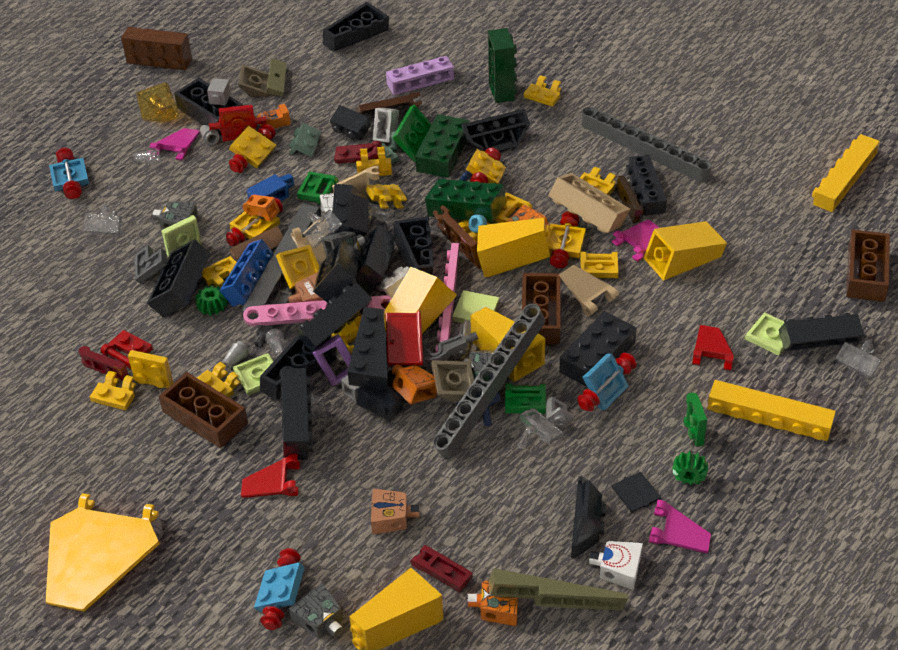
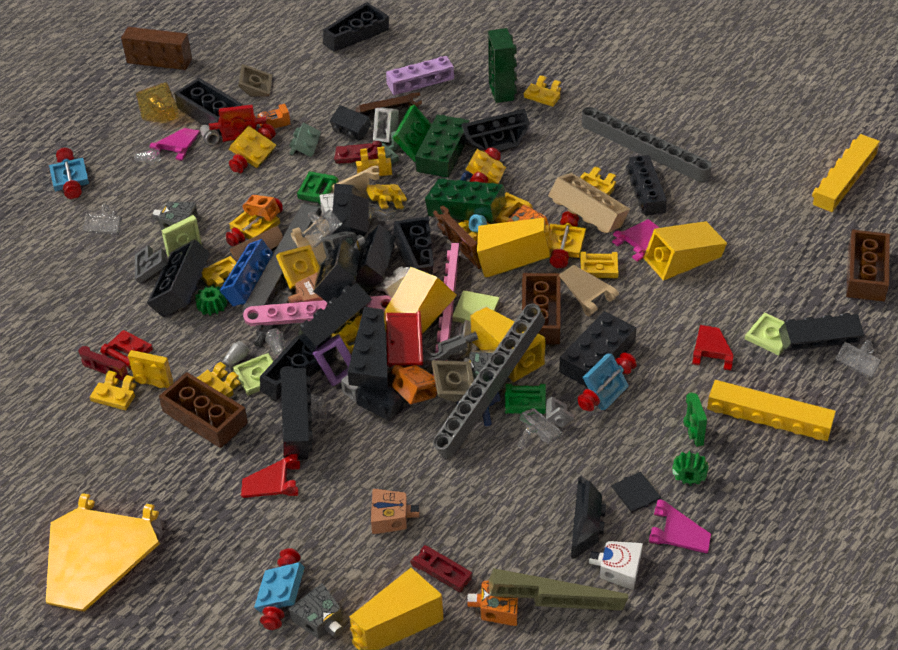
light grey brick [207,78,231,105] -> none
blue hinge [247,174,294,201] -> none
olive tile [267,58,287,96] -> none
dark brown tile [615,175,643,224] -> none

